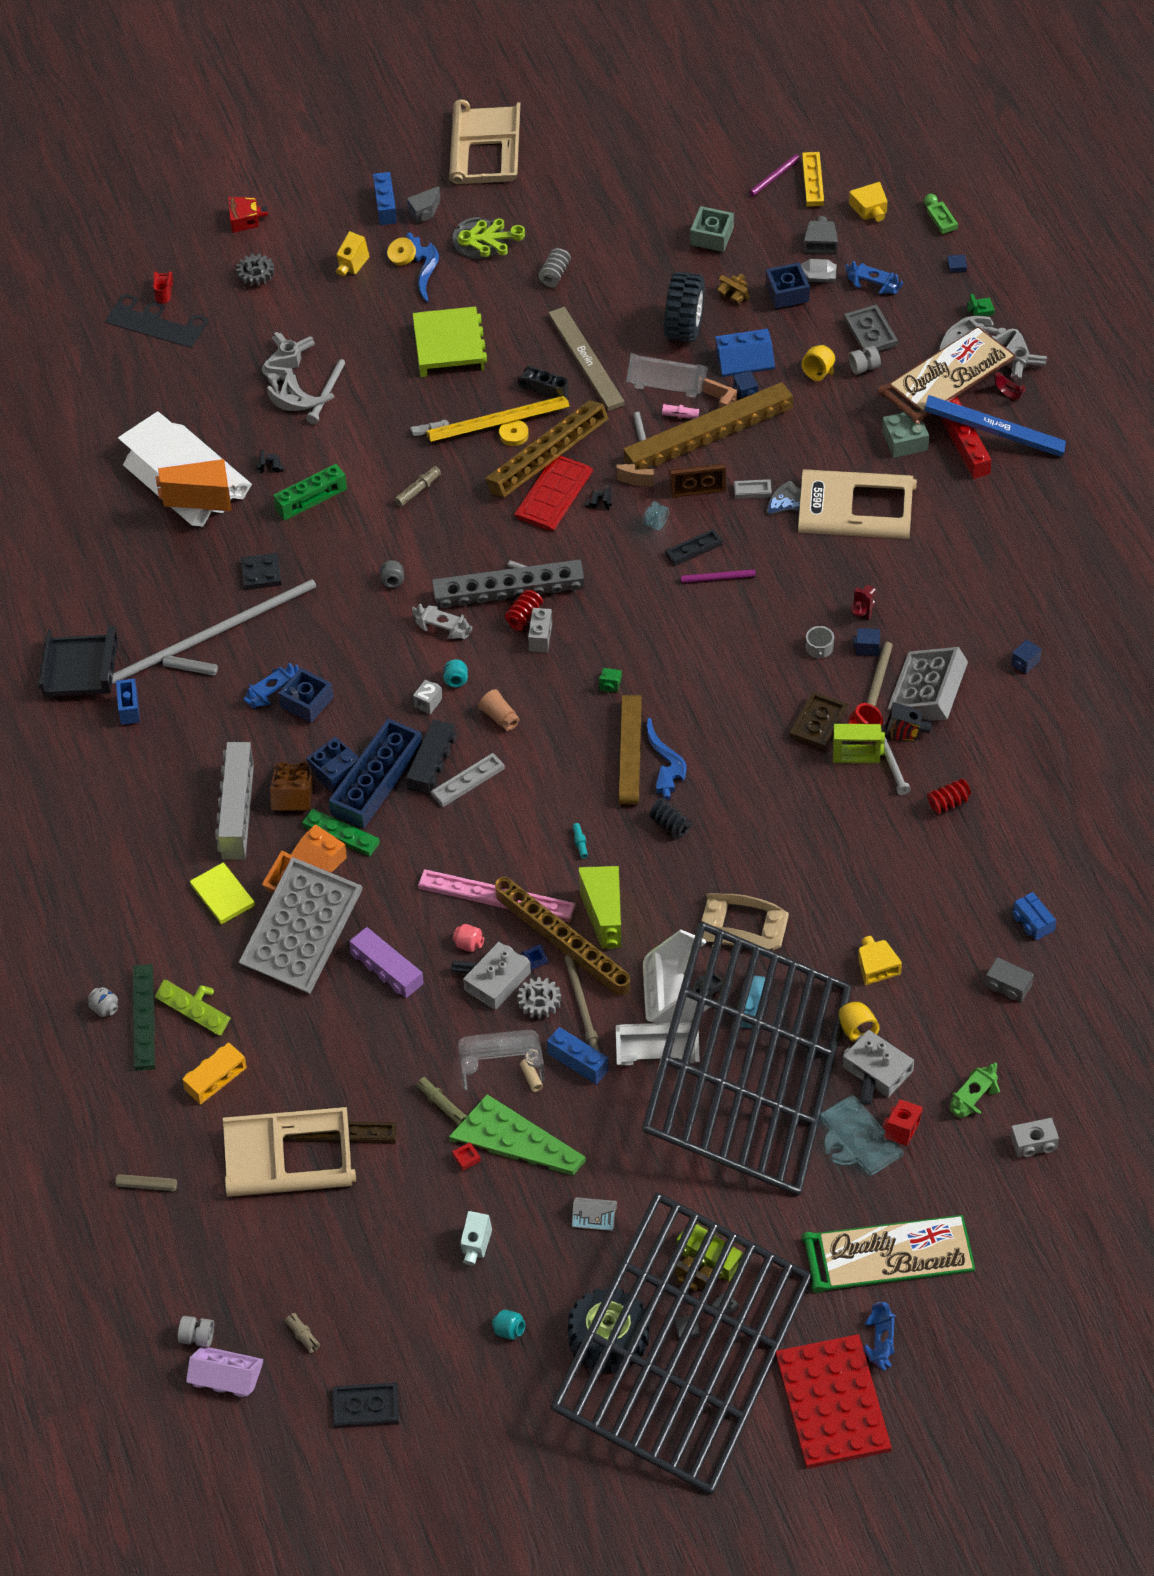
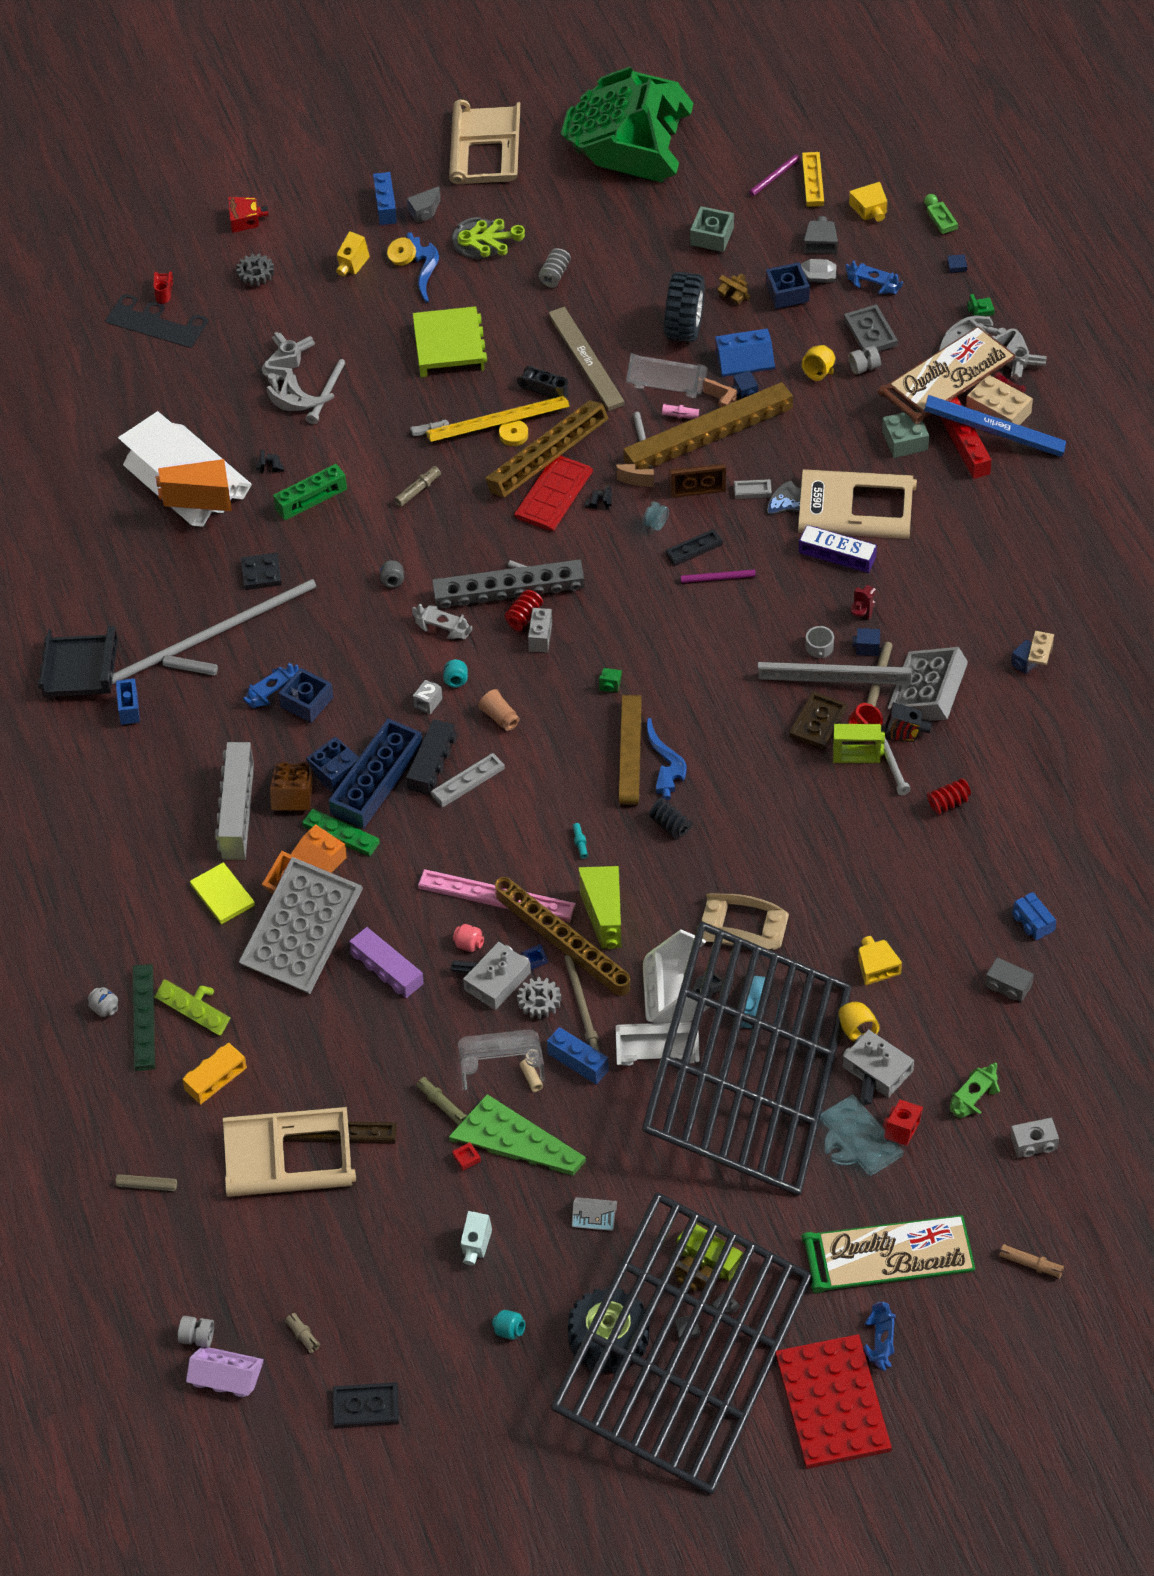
none -> green piece [561,67,694,182]
none -> light grey tile [758,662,912,685]
none -> brick [799,525,877,573]
none -> tan brick [966,375,1033,425]
none -> medium nougat pin [999,1244,1064,1279]
none -> tan bracket [1028,631,1054,665]

